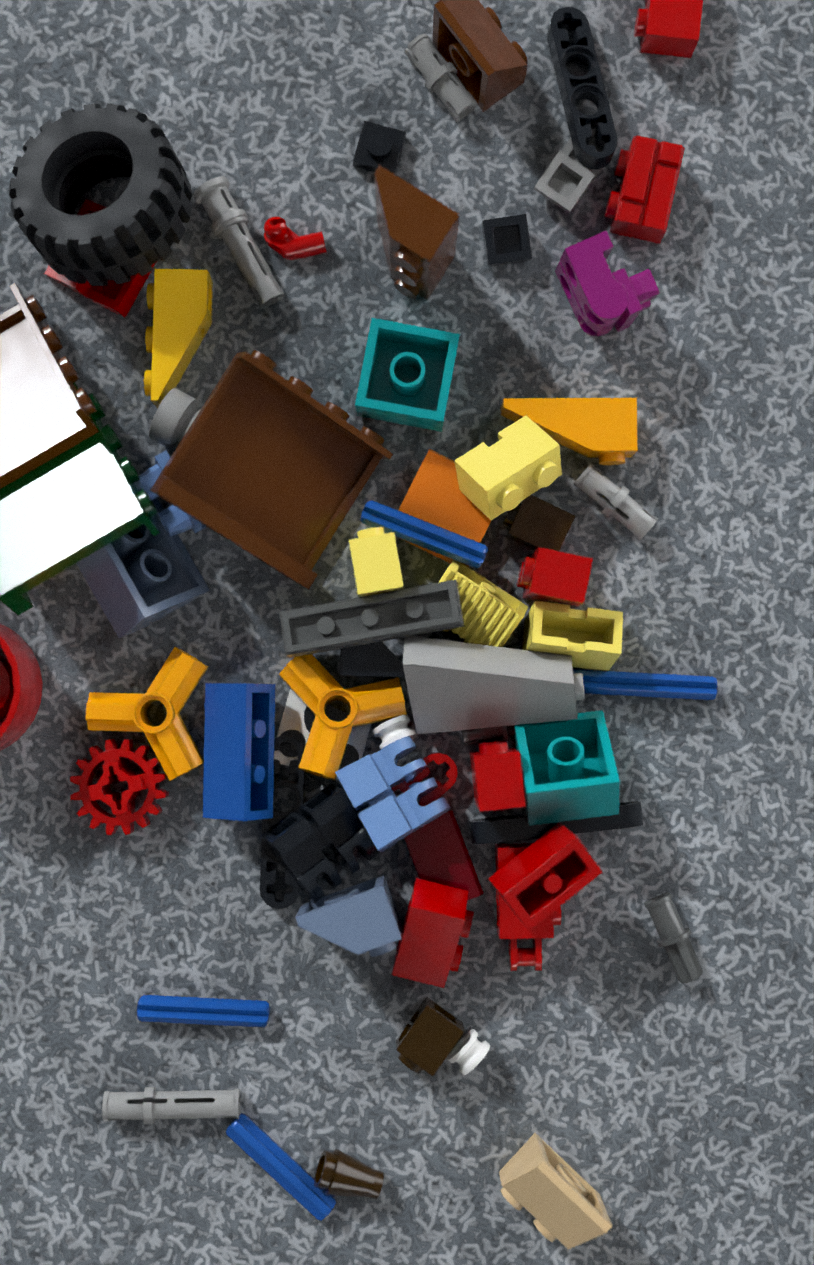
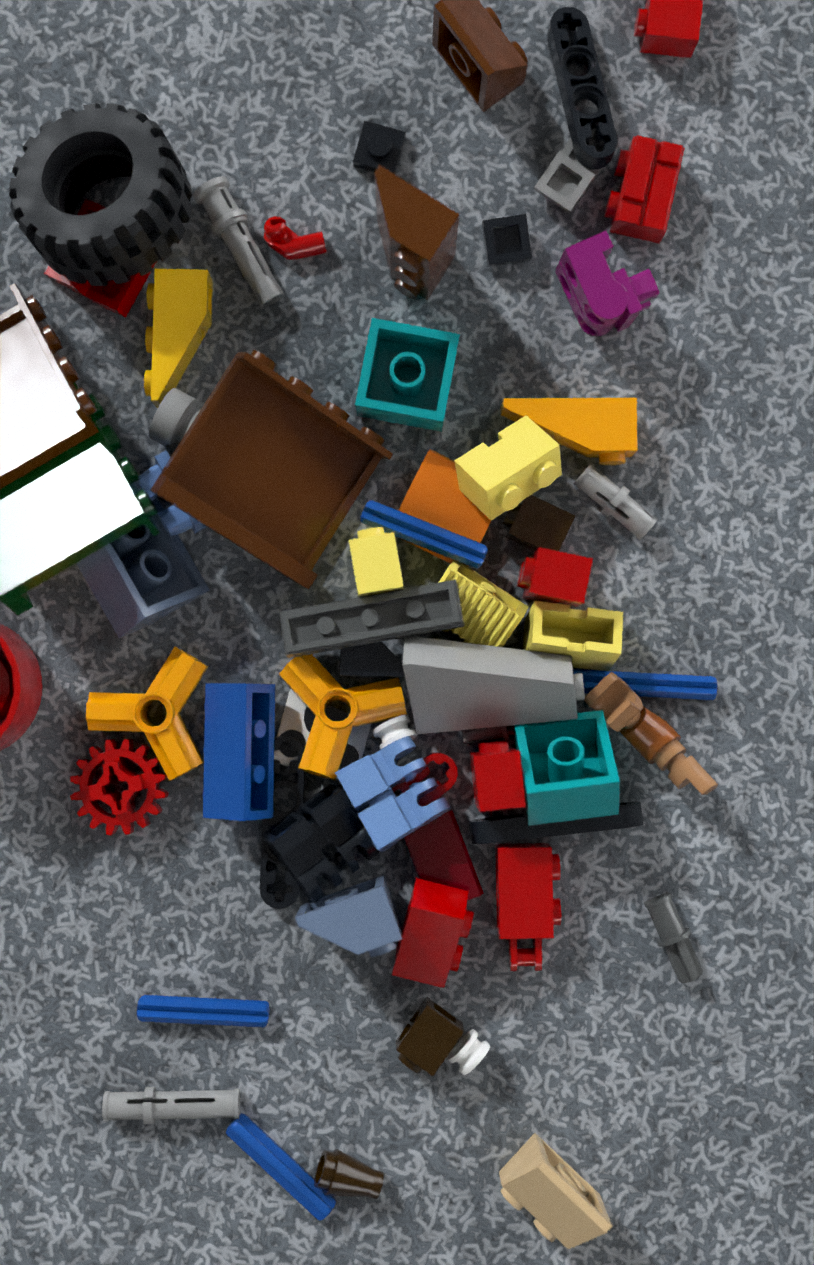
light grey pin [405,33,478,122] -> none
red brick [488,822,603,931] -> none
none -> medium nougat piece [584,672,718,795]

